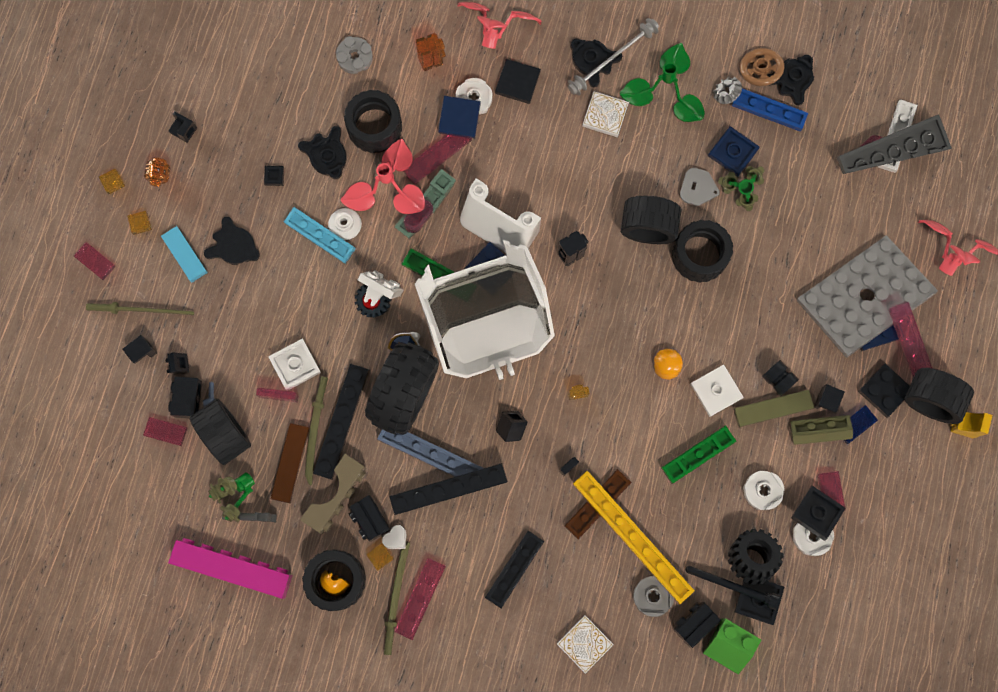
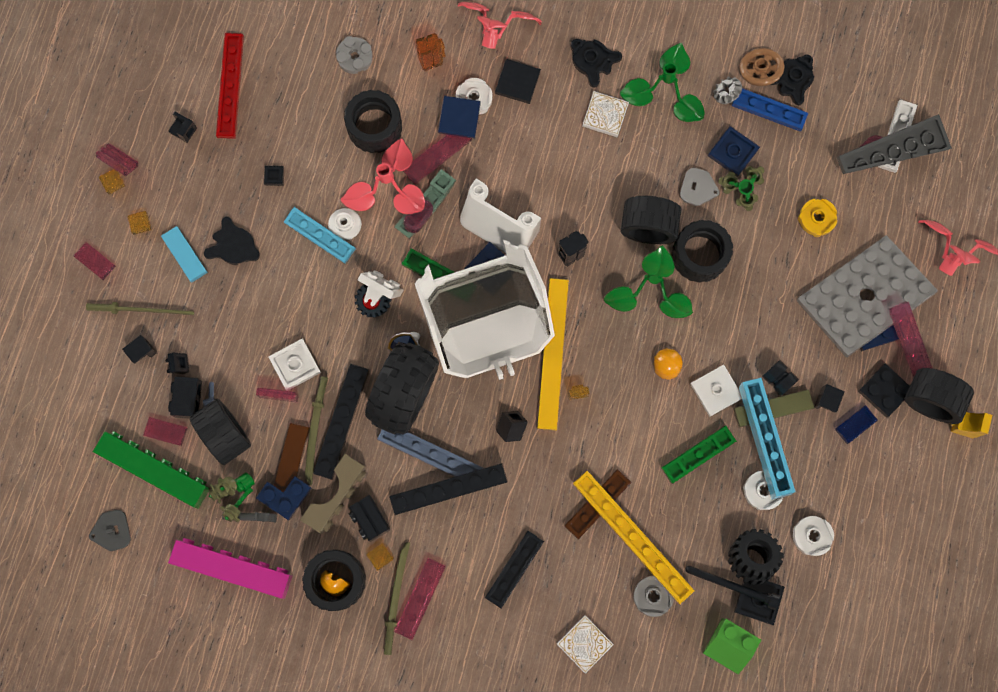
clear orange head [144,157,171,187] -> none
black tile [298,126,347,179] -> none
white tile [382,525,407,549] -> none
black tile [559,457,579,477] -> none
light grey axle [568,18,659,96] -> none
black brick [673,602,721,648] -> none
olive slope [790,415,853,445] -> none
black plate [791,486,846,541] -> none
clear pink tile [818,471,846,510] -> none
none -> dark grey piece [89,510,131,551]
none -> green brick [92,431,210,509]
none -> clear pink tile [96,143,138,176]
none -> red tile [216,33,244,139]
none -> dark blue plate [256,477,312,520]
none -> yellow tile [537,278,569,431]
none -> green plant [604,245,693,318]
none -> medium azure brick [739,378,796,500]
none -> yellow plate [798,199,837,237]

